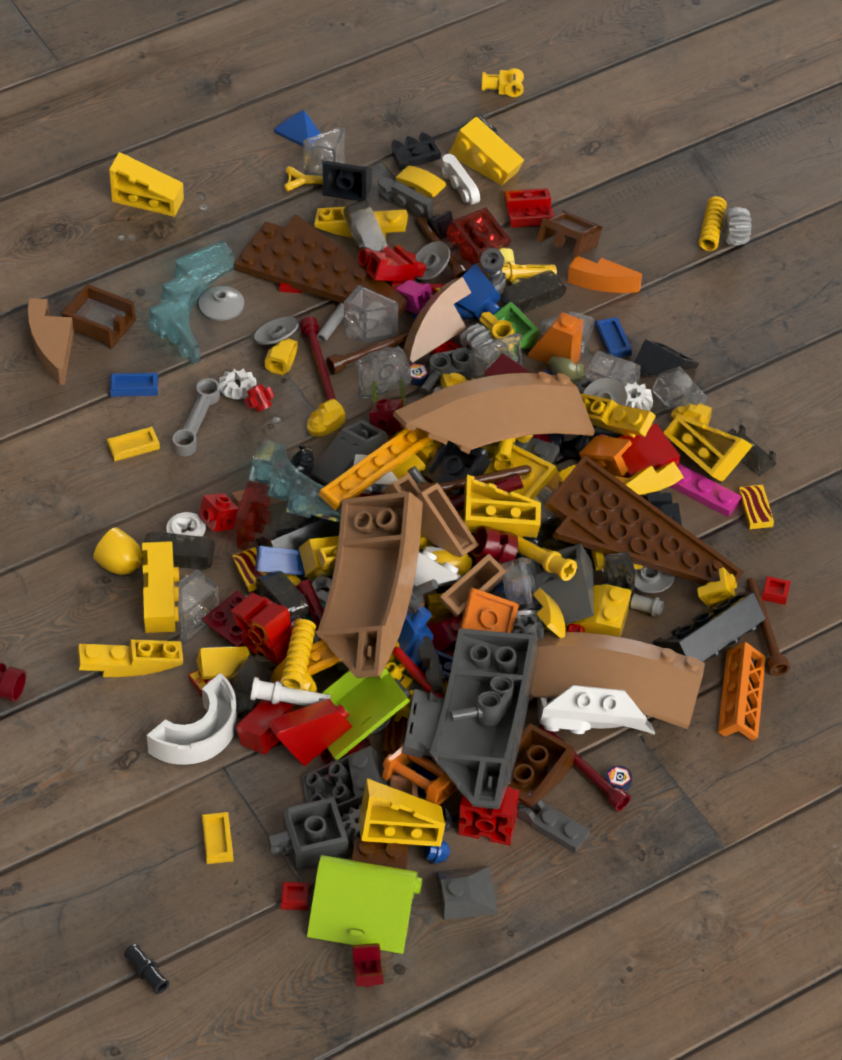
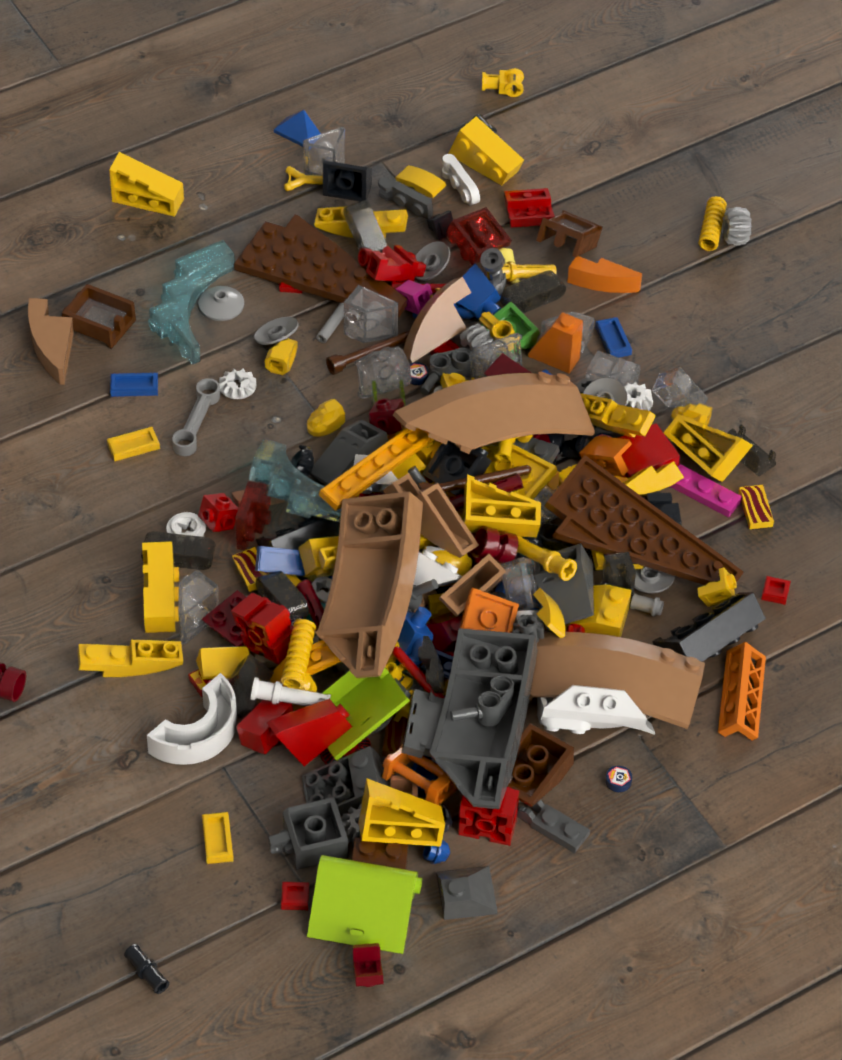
yellow piece [93,527,143,575] -> none
red gear [244,383,275,412] -> none
dark red piece [299,317,336,401] -> none
black plate [391,132,441,170] -> none
reddish brown piece [416,217,469,279] -> none
dark red piece [538,724,631,812] -> none
olive hair [548,354,585,384] -> none
black slope [633,339,699,377] -> none
reddish brown piece [747,577,790,676] -> none

